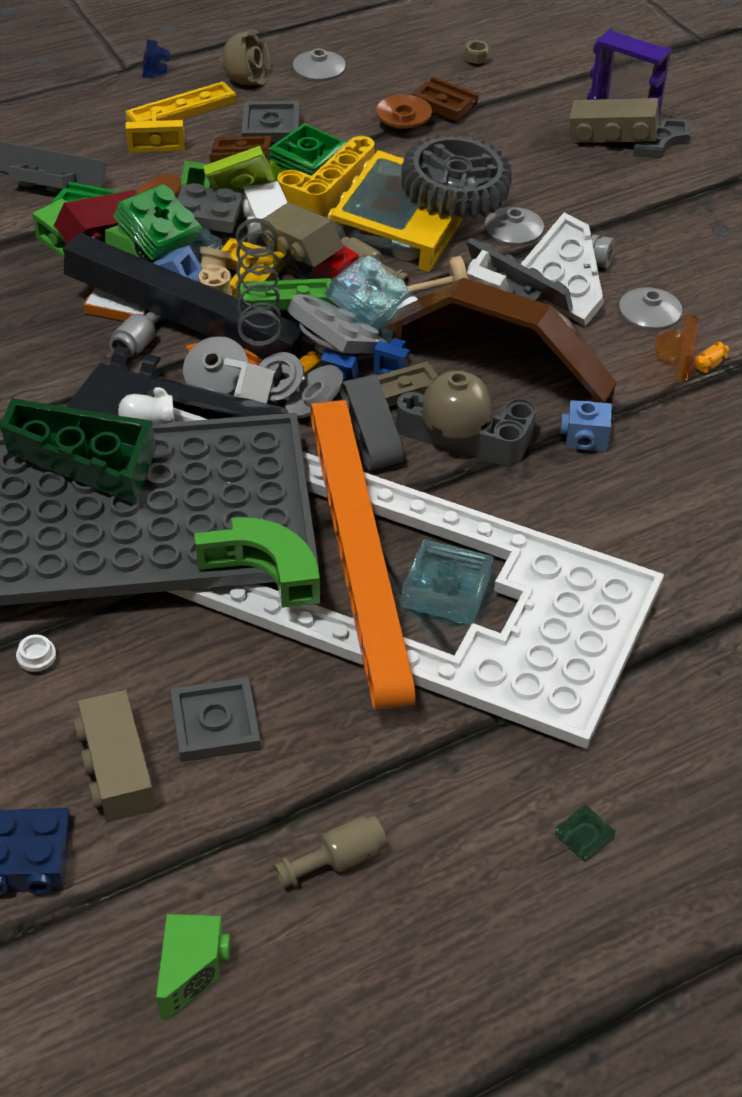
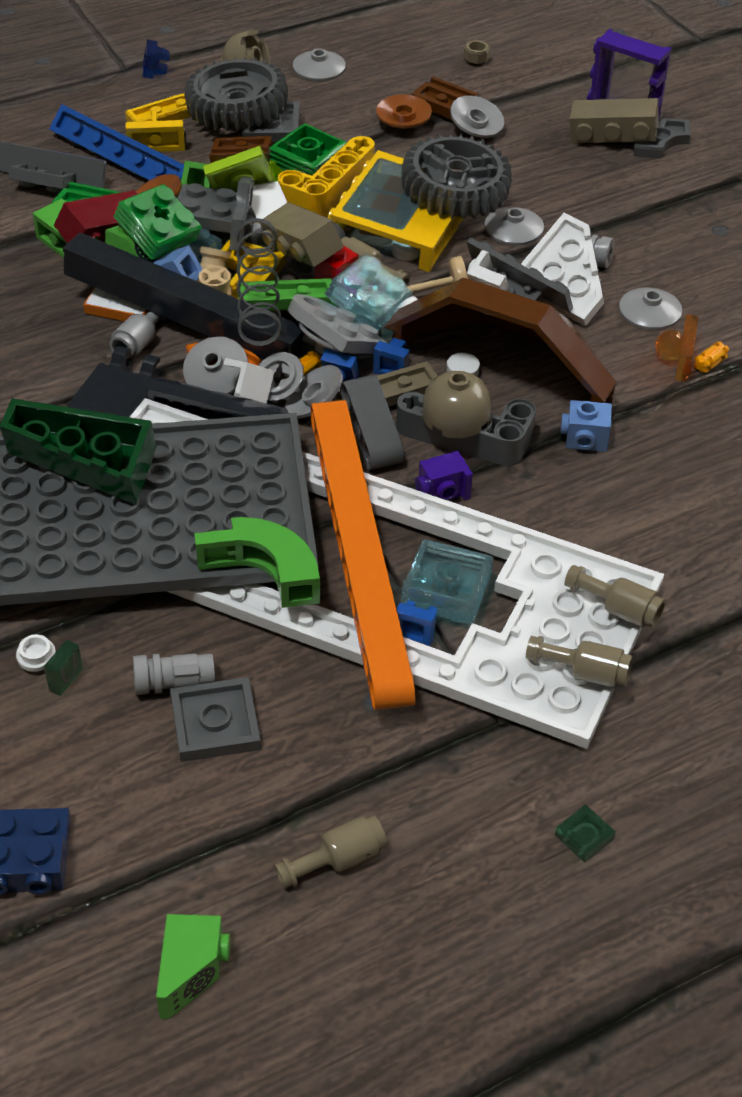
dark tan brick [73,690,155,823] -> none
white animal [118,387,174,424] -> none
none -> clear green tile [44,640,83,696]
none -> blue plate [49,104,184,196]
none -> light grey axle [133,653,215,695]
none -> dark grey gear [185,57,288,132]
none -> dark grey tile [230,177,254,251]
none -> blue tile [396,600,437,647]
none -> dark purple brick [415,451,473,501]
none -> white tile [446,353,480,377]
none -> light grey dish [450,96,504,138]
none -> dark tan piece [526,635,633,688]
none -> dark tan piece [564,565,666,628]

